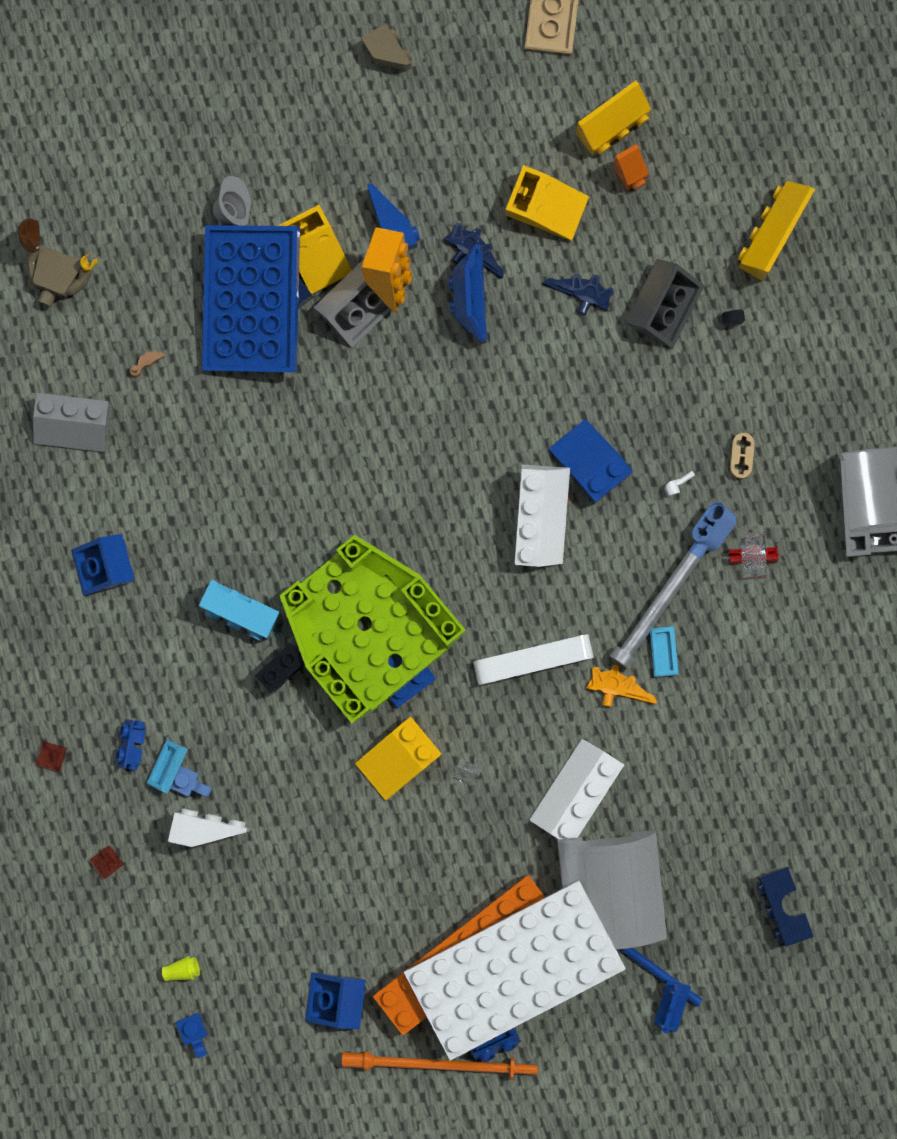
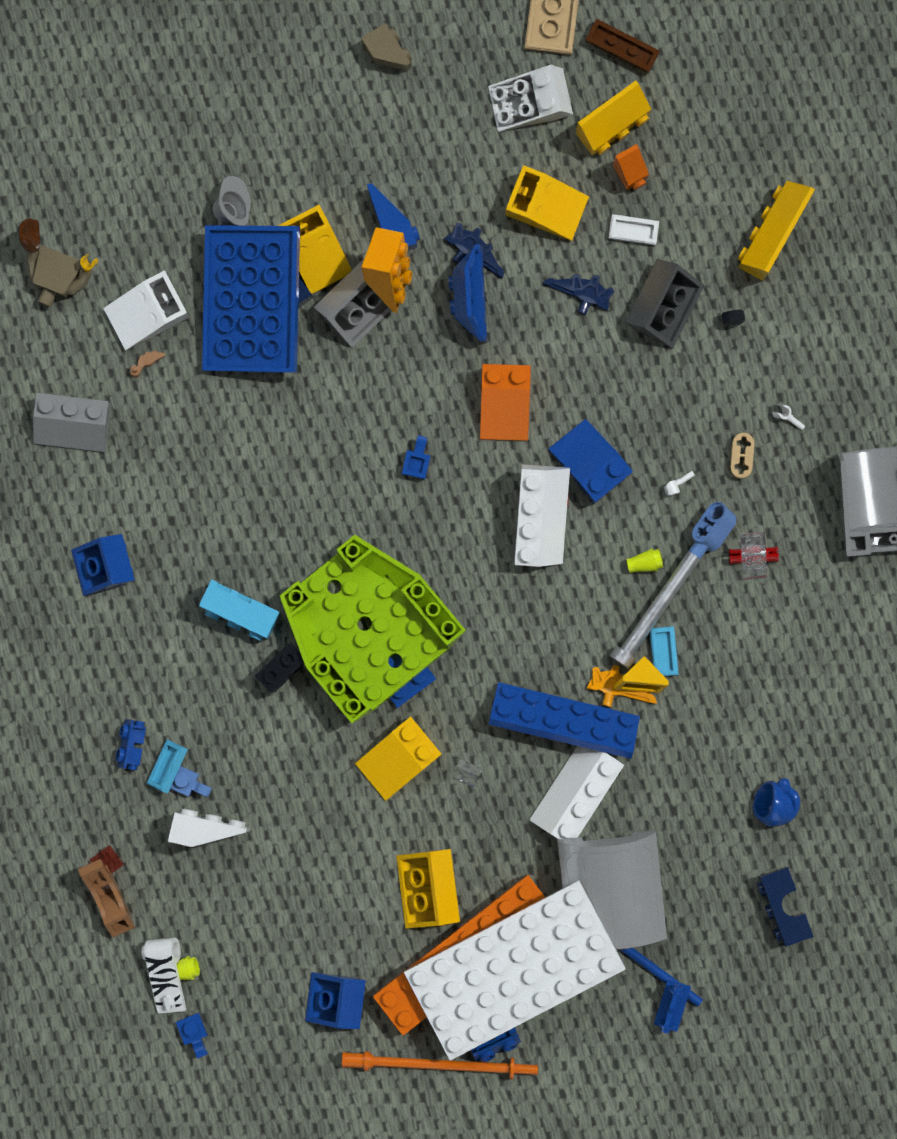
clear red tile [37,741,67,771] -> none
white beam [473,634,594,685] -> none
none -> medium nougat arch [78,859,135,937]
none -> white slope [103,270,190,351]
none -> white door [141,937,186,1014]
none -> yellow slope [396,849,460,928]
none -> blue plate [402,435,431,479]
none -> orange slope [480,364,531,441]
none -> white slope [488,65,573,132]
none -> blue plate [488,682,640,759]
none -> reddish brown plate [585,18,660,74]
none -> white tile [608,214,659,246]
none -> yellow slope [614,656,669,693]
none -> neon yellow cone [626,548,664,573]
none -> blue piece [753,778,800,827]
none -> white hand [772,404,805,430]

